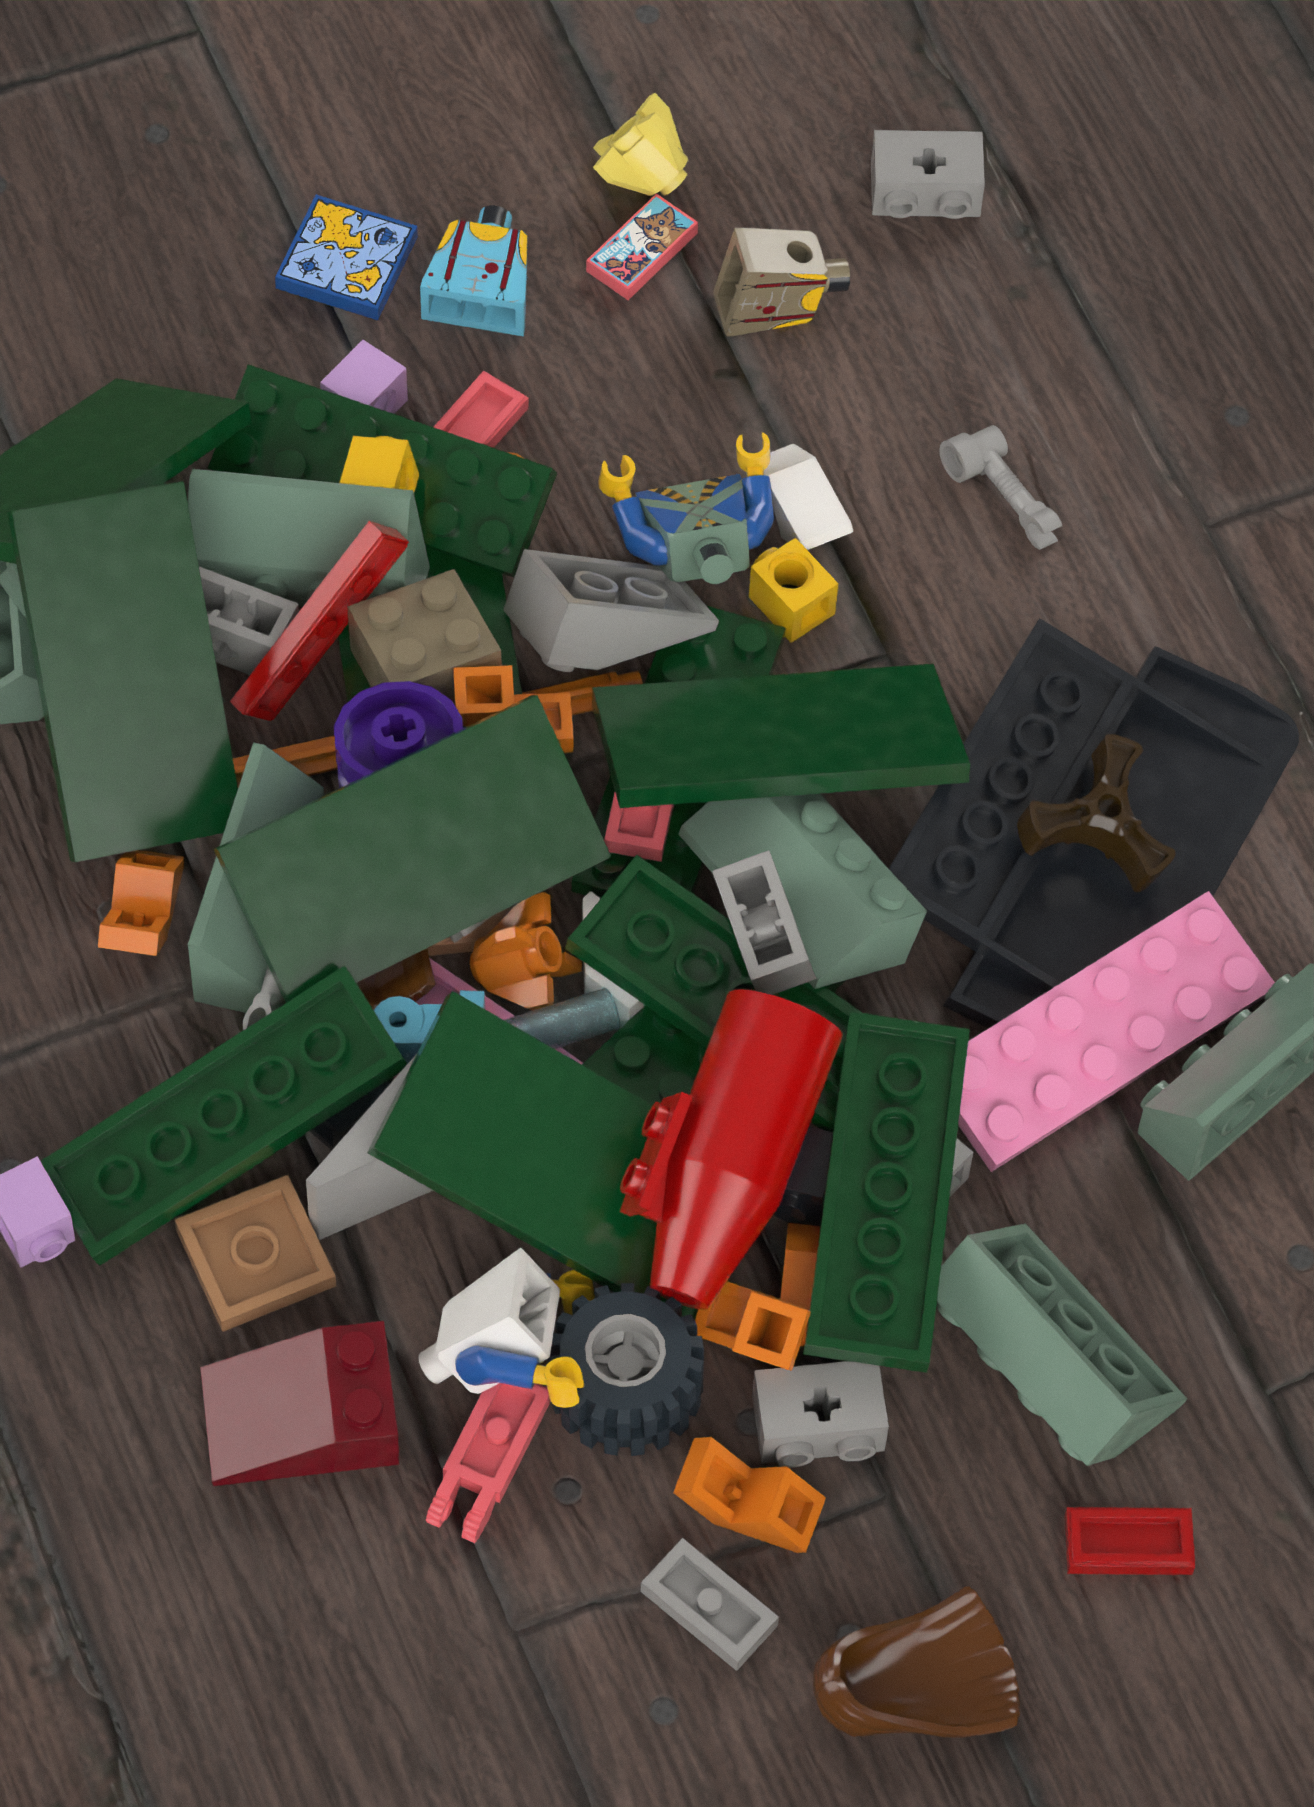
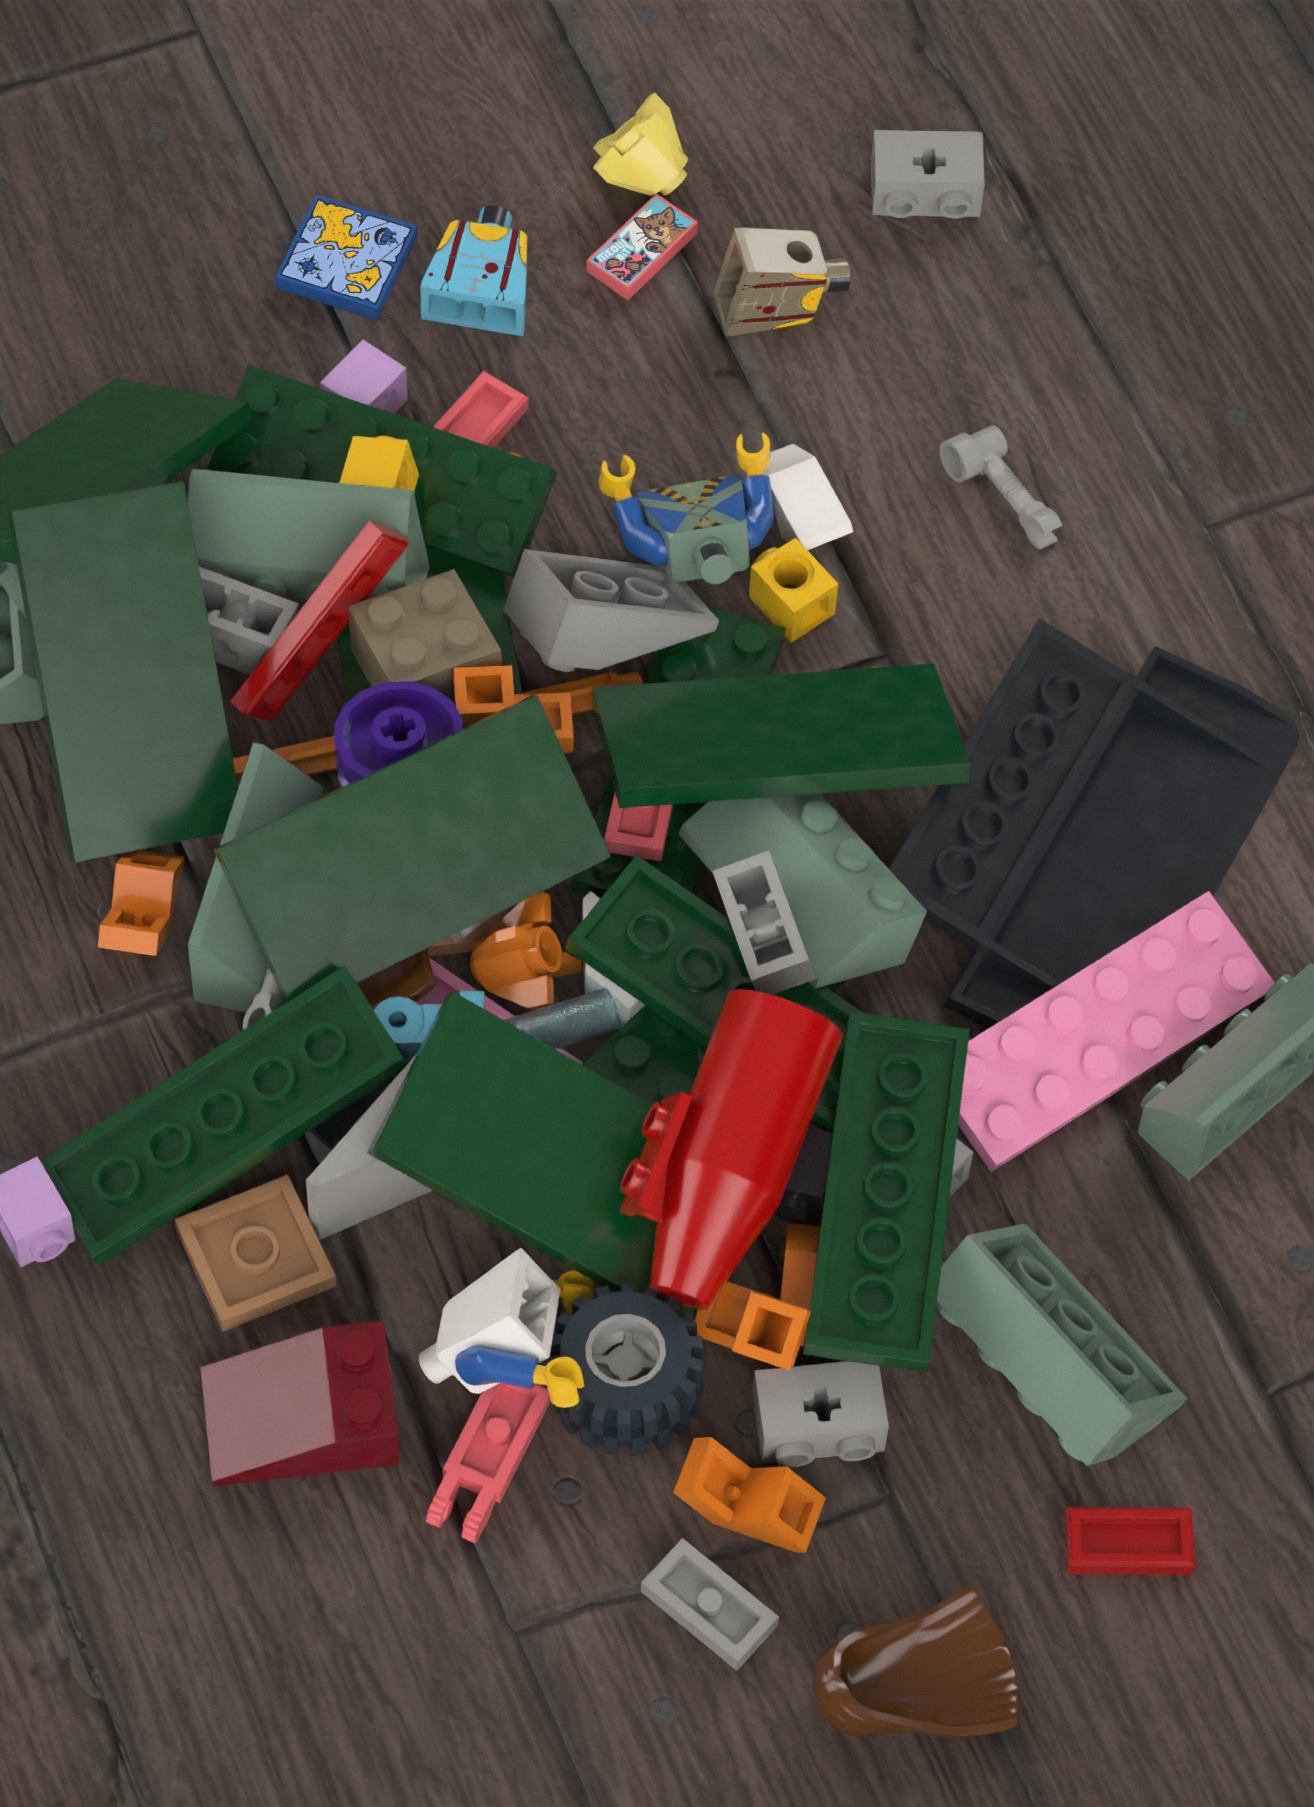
dark brown piece [1017,734,1176,892] -> none

